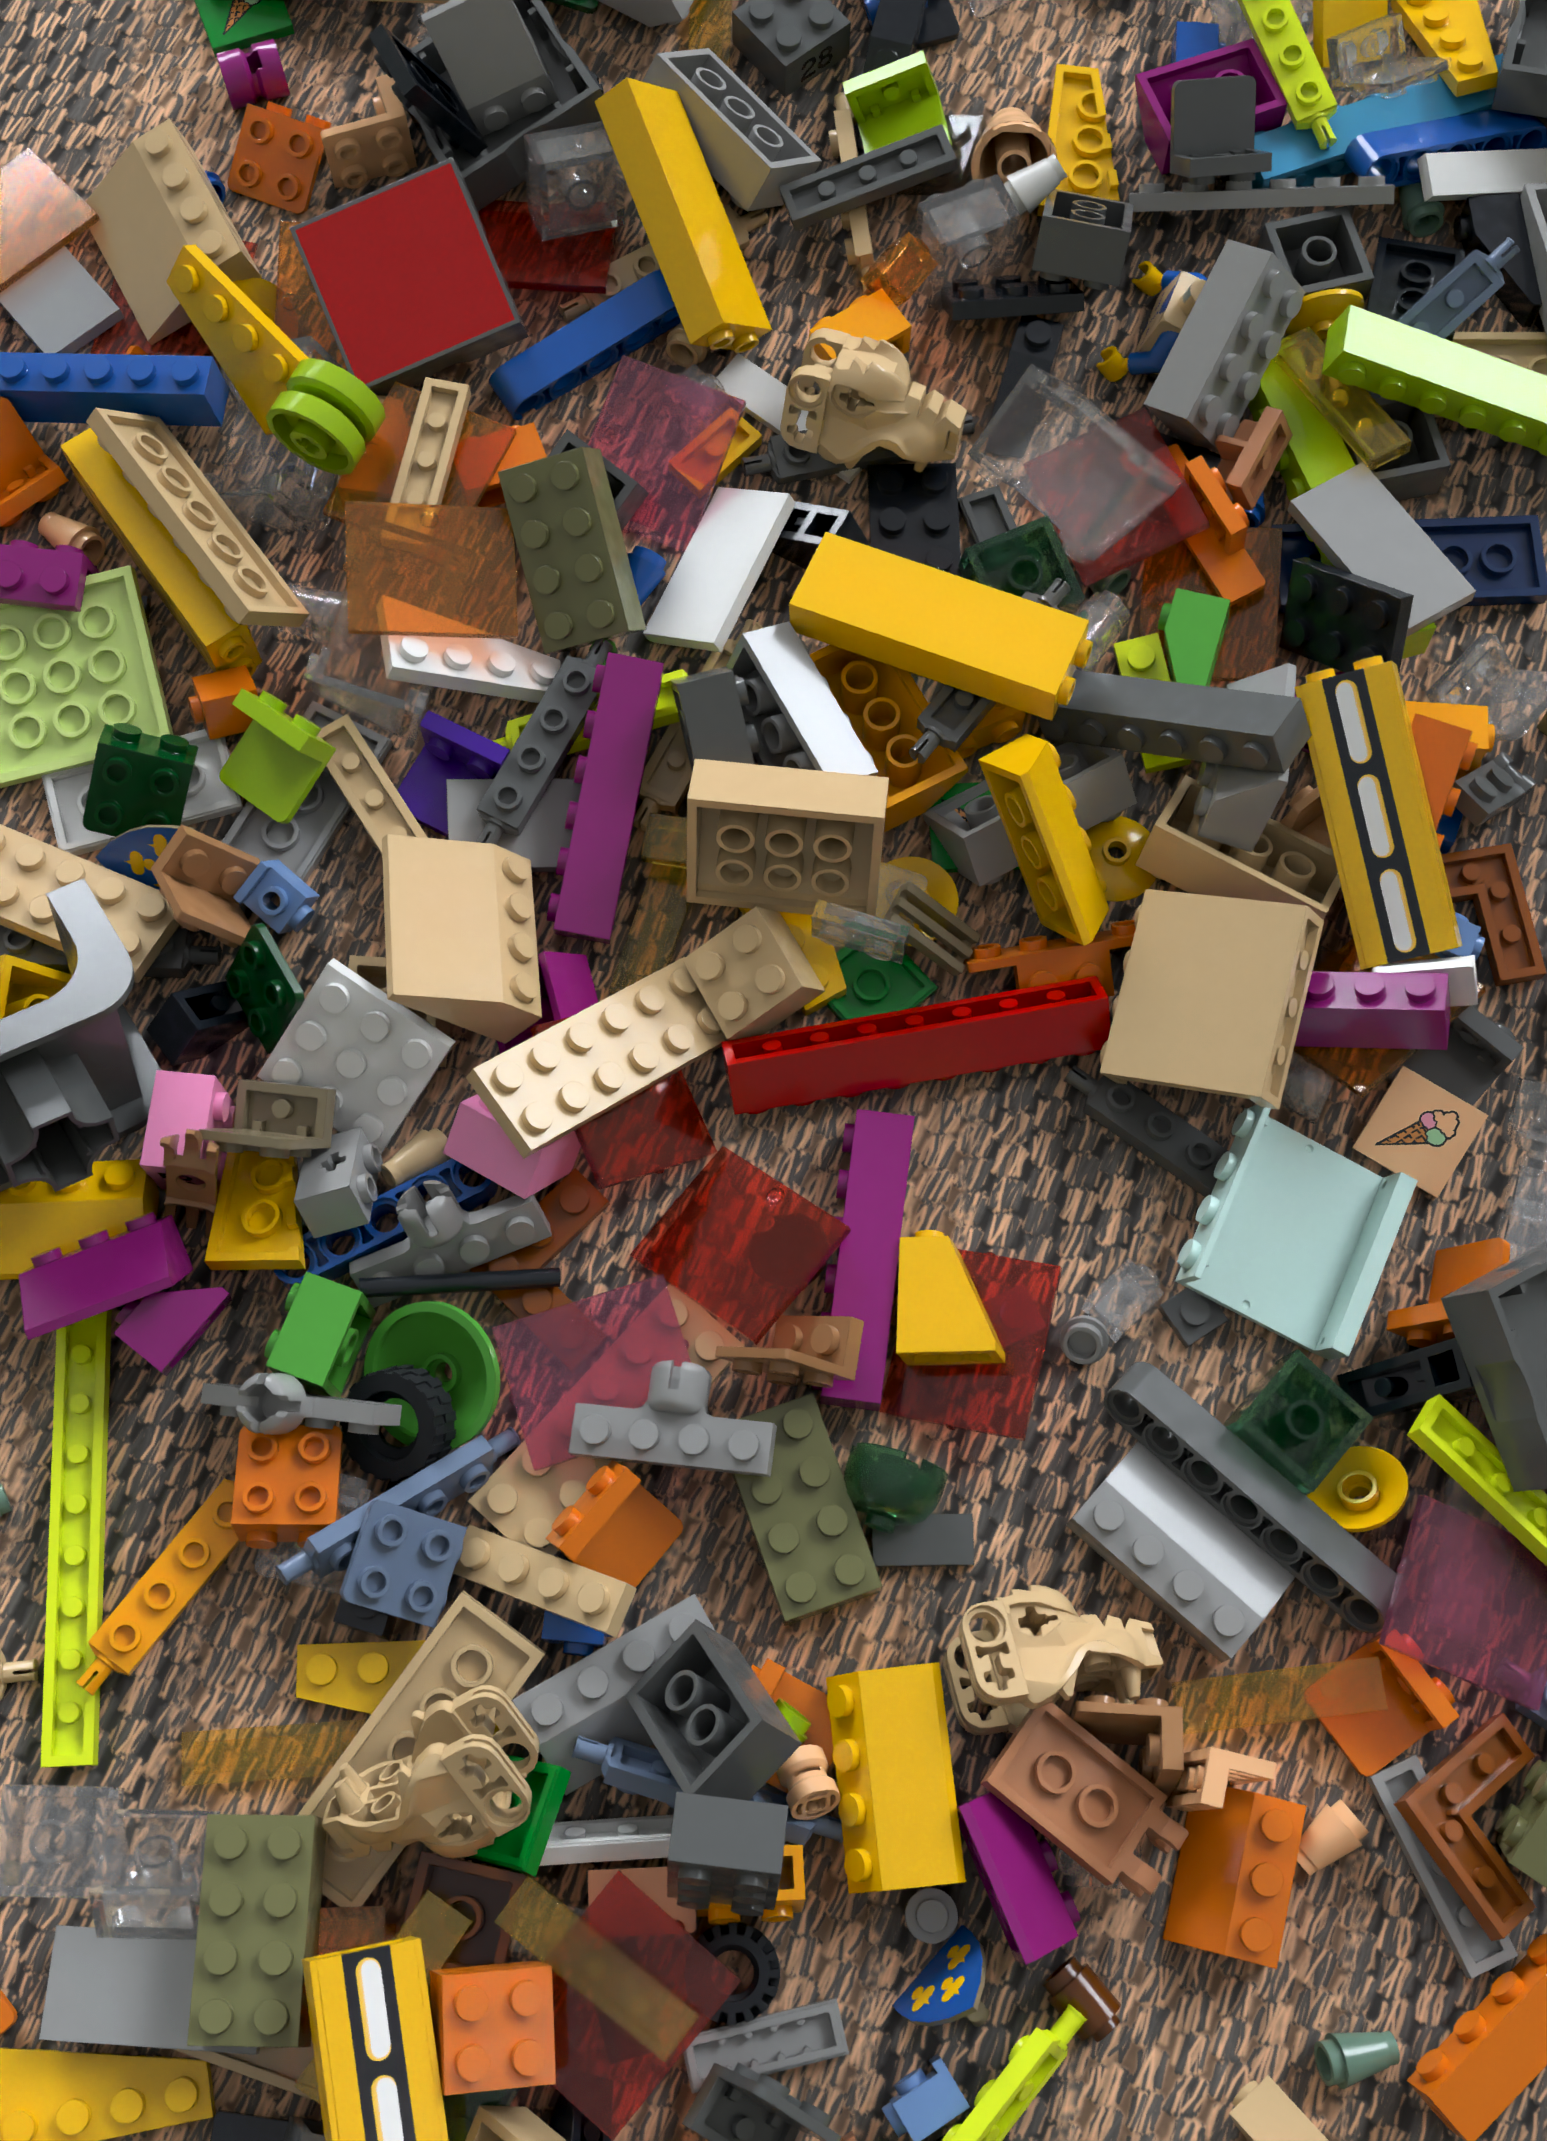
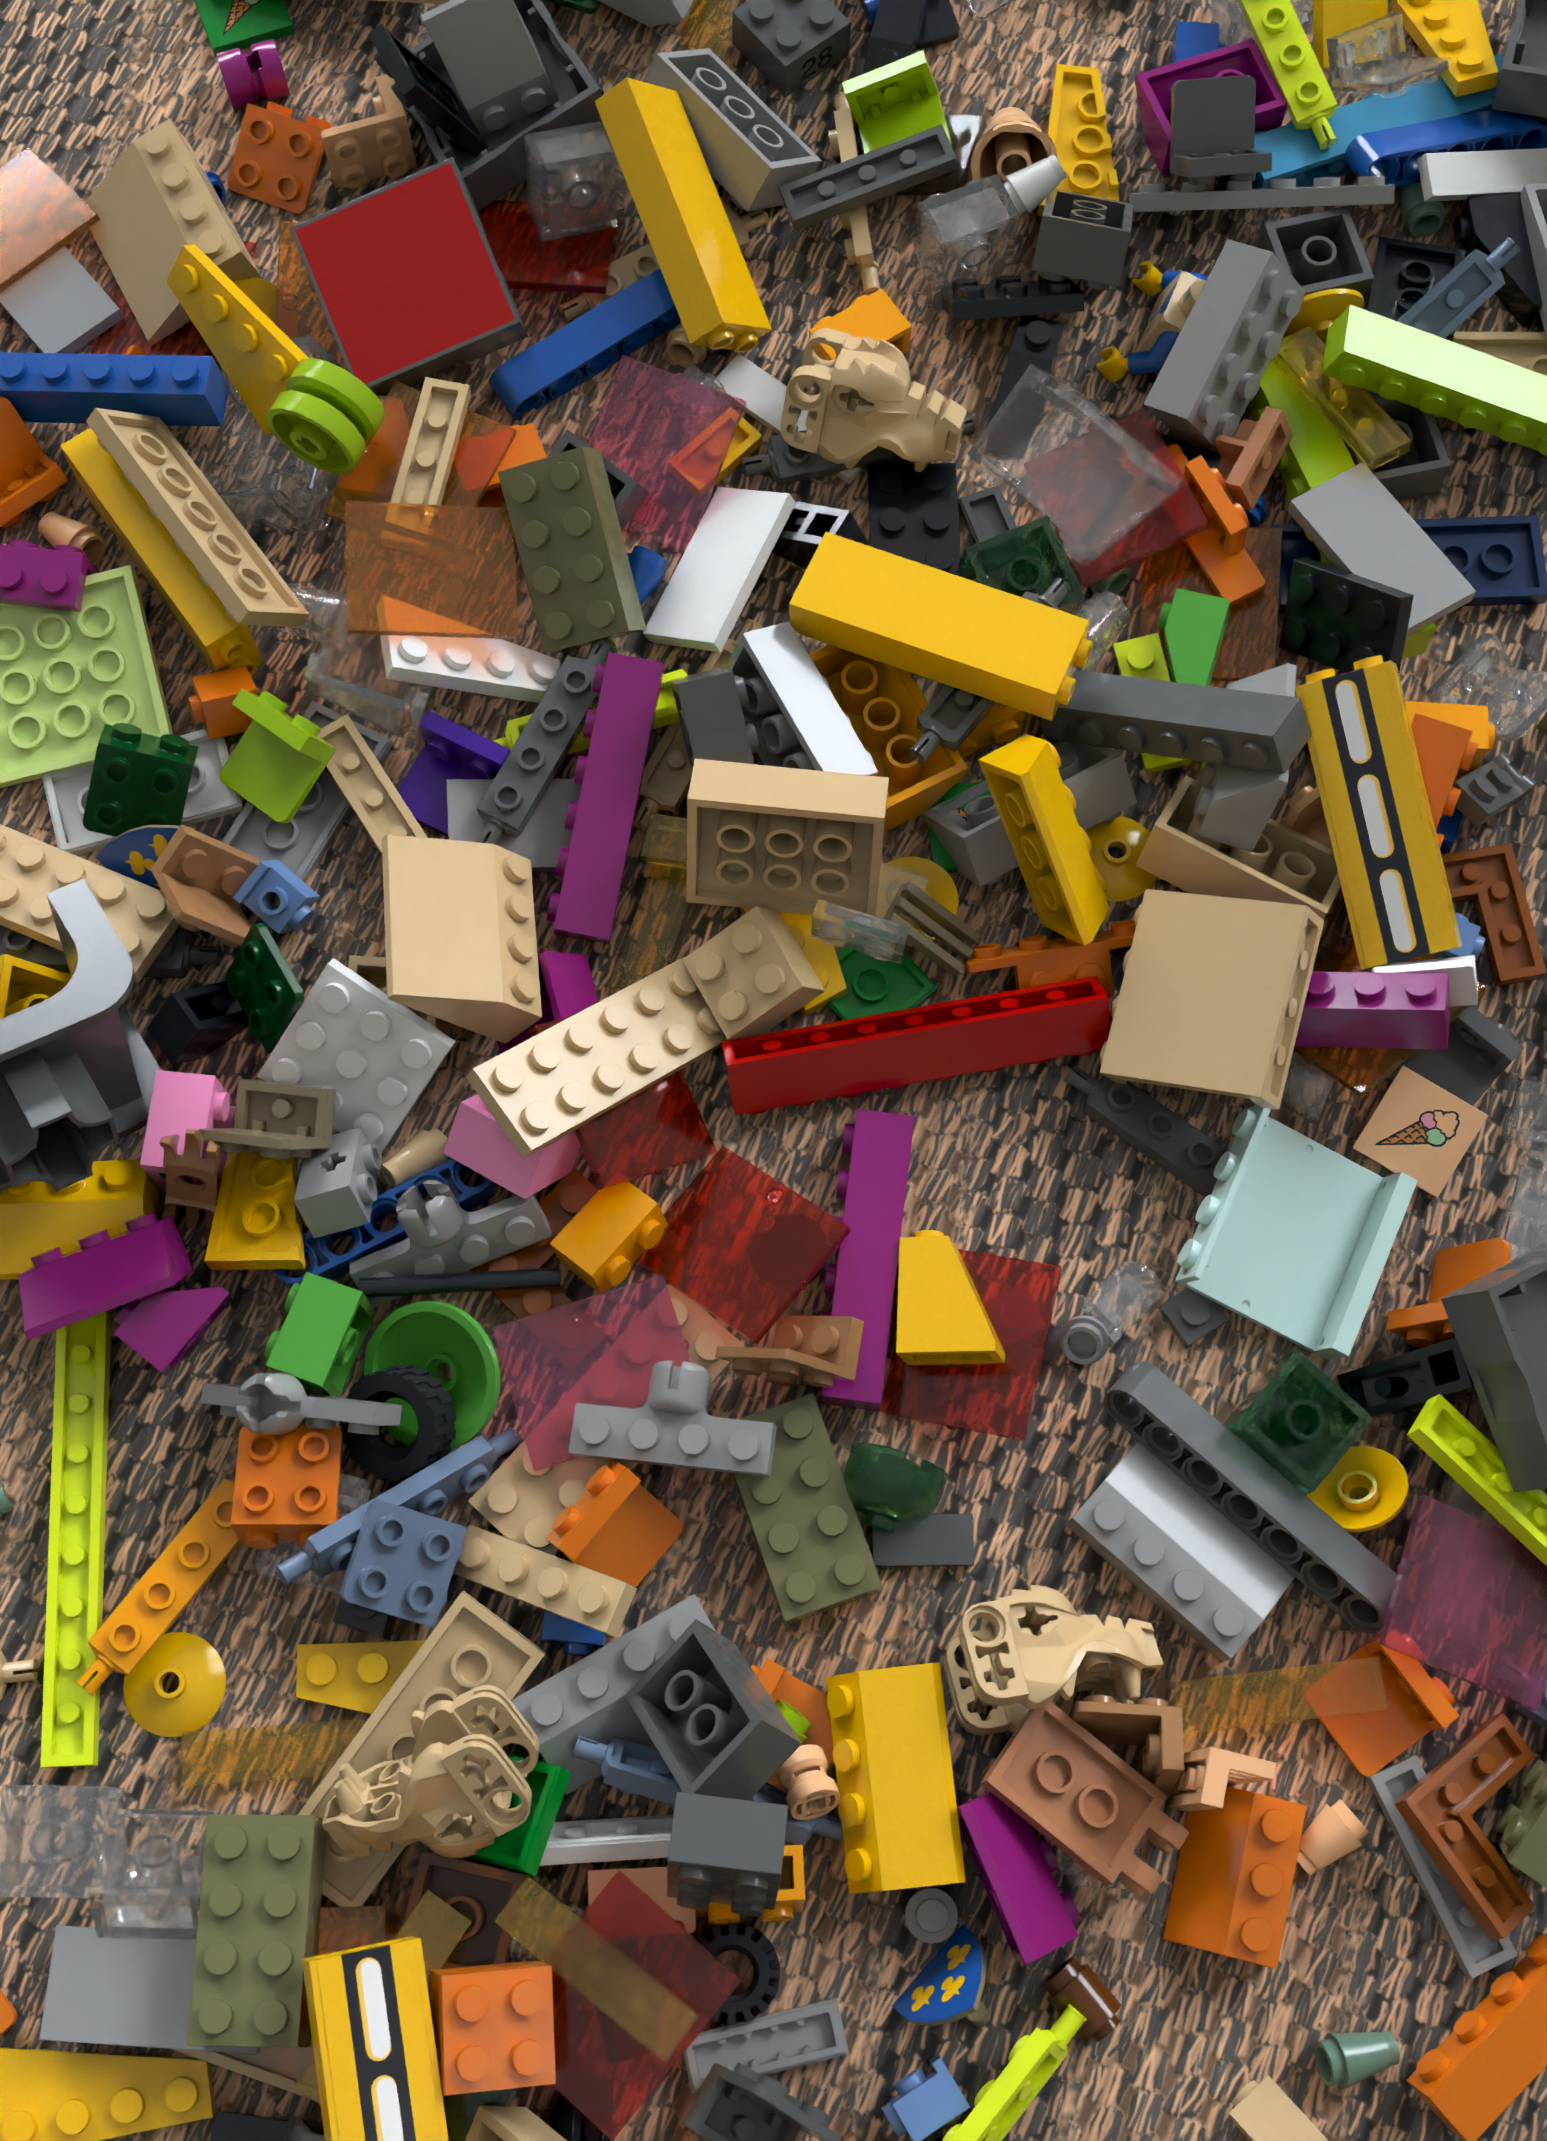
clear orange brick [860,231,939,307] -> none
none -> yellow dish [123,1632,226,1737]
none -> light orange brick [550,1172,668,1296]

